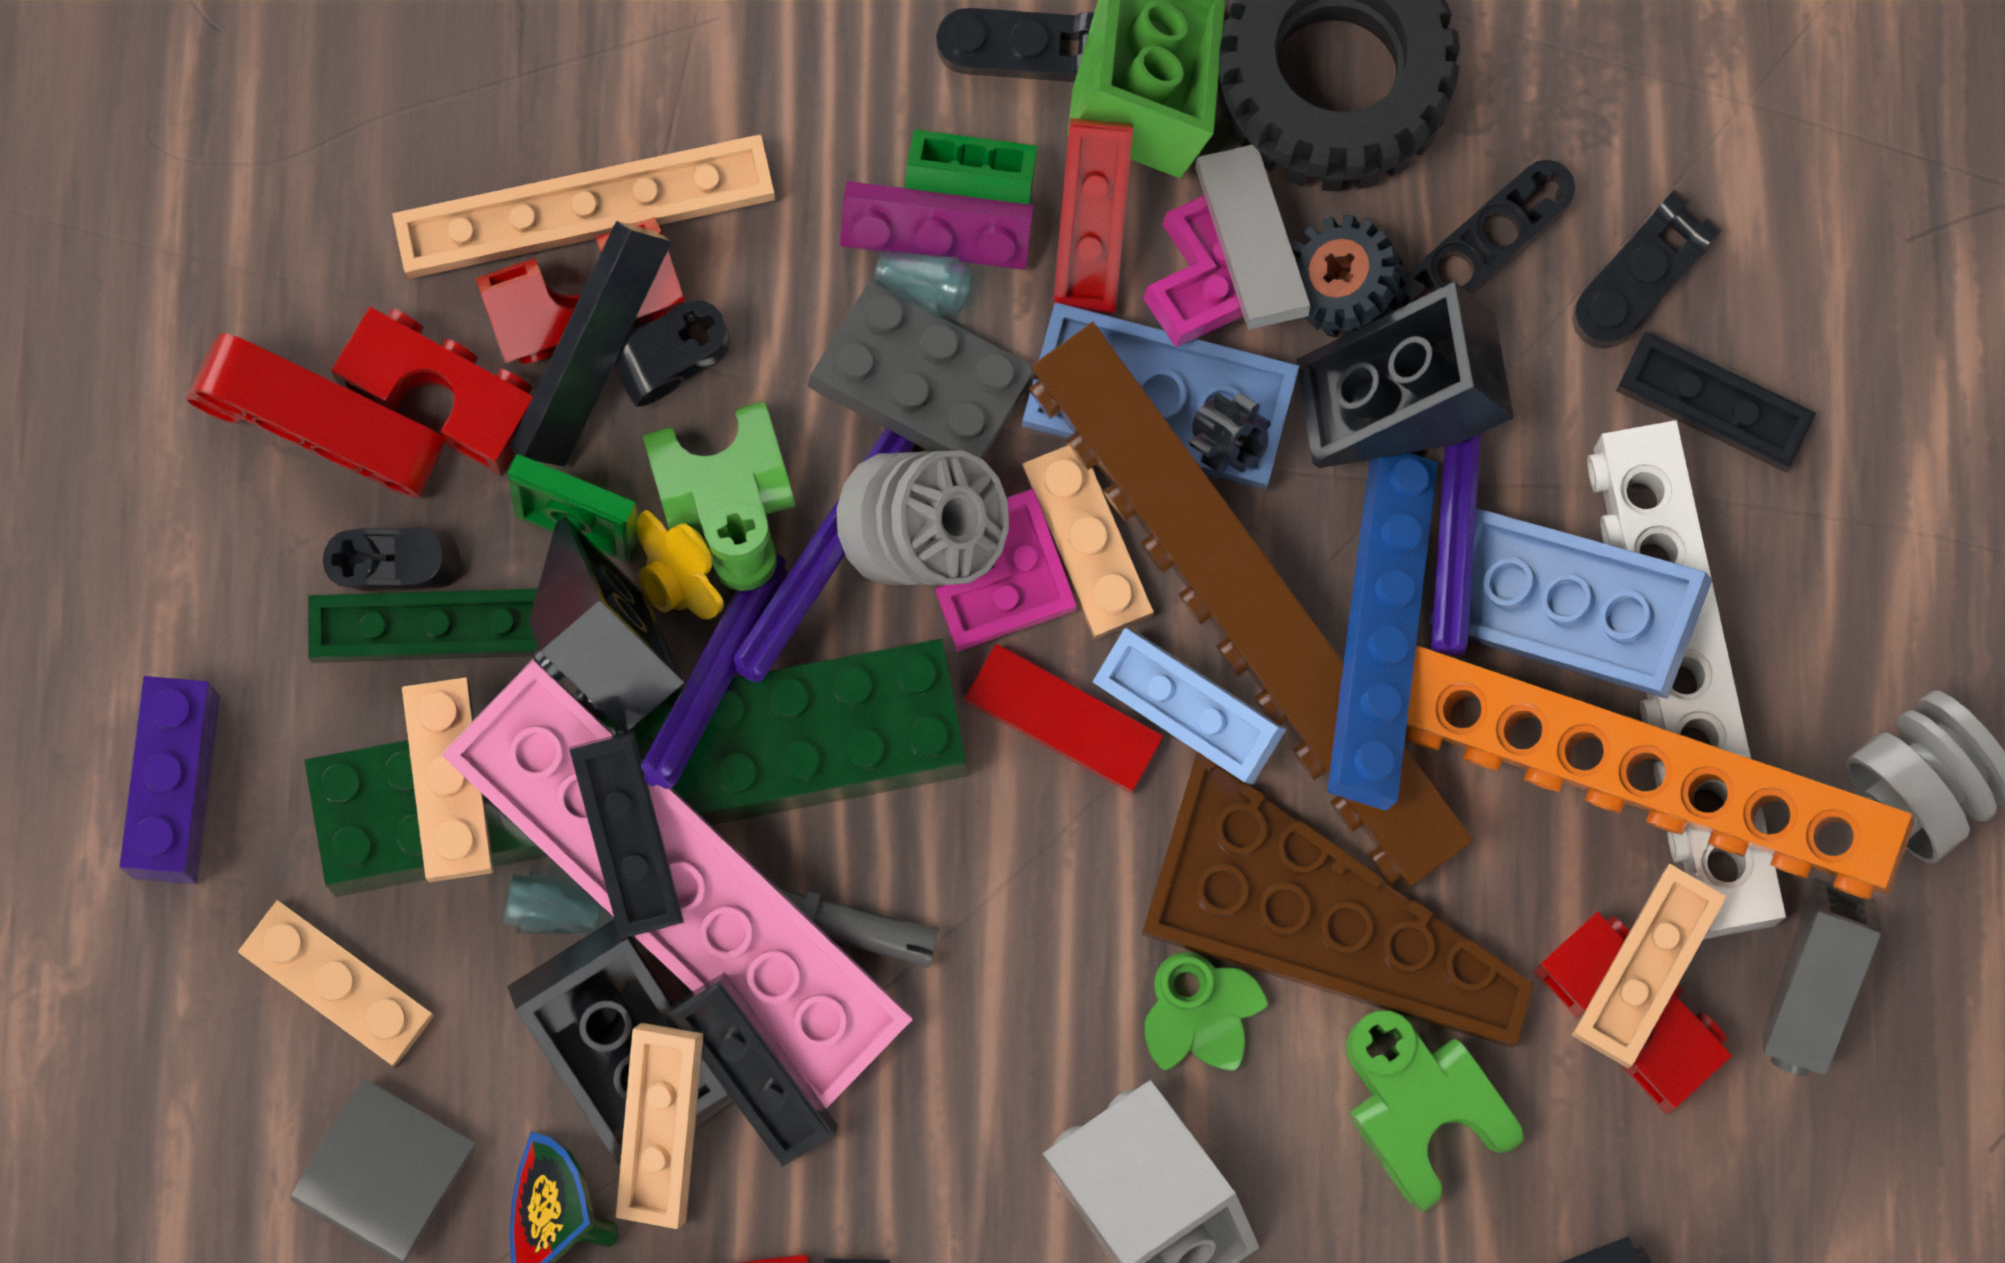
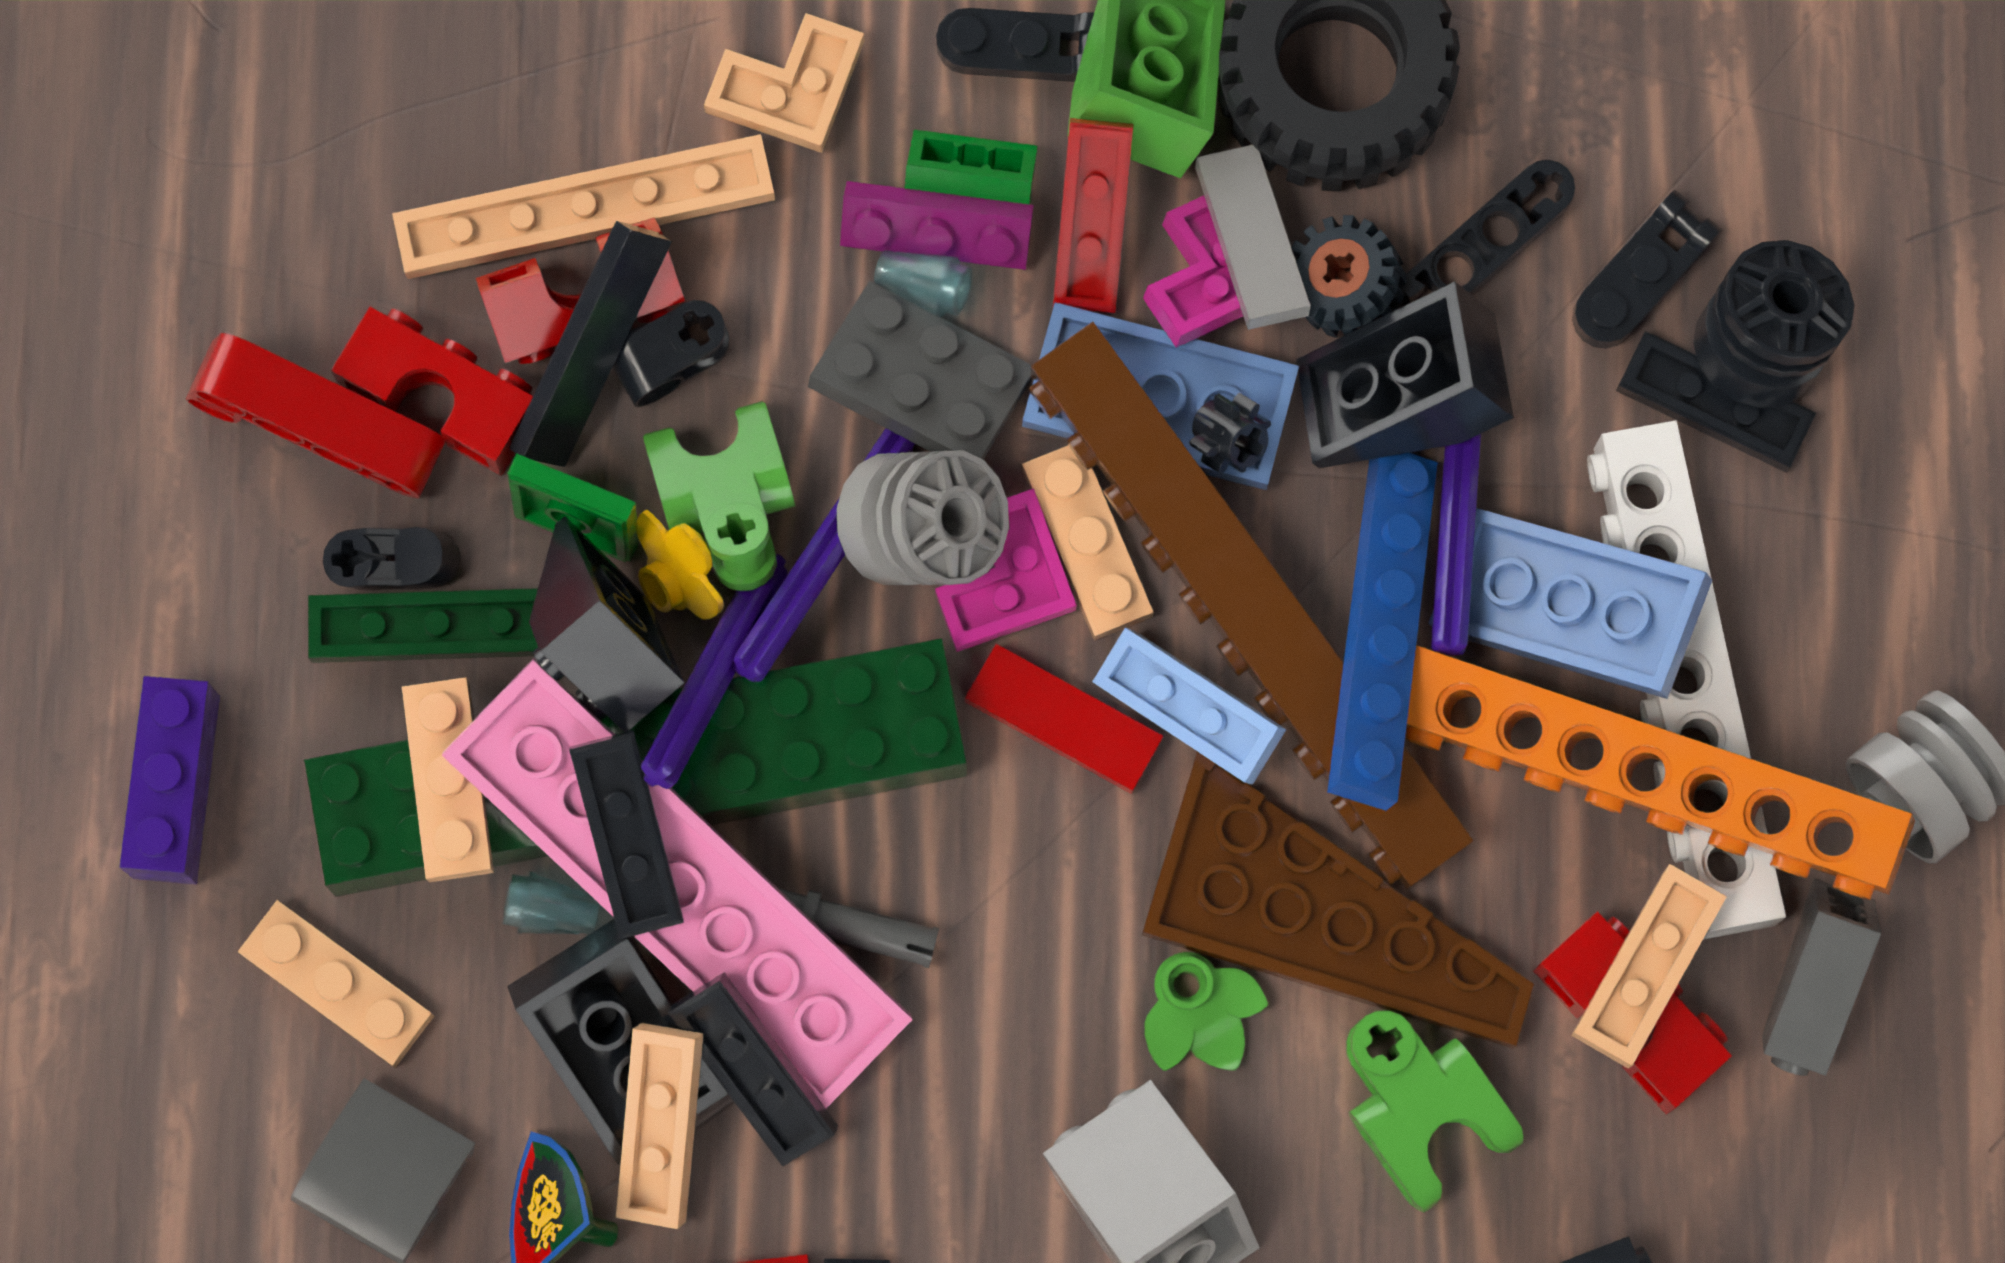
none -> light nougat plate [704,13,865,153]
none -> black wheel [1693,240,1855,408]

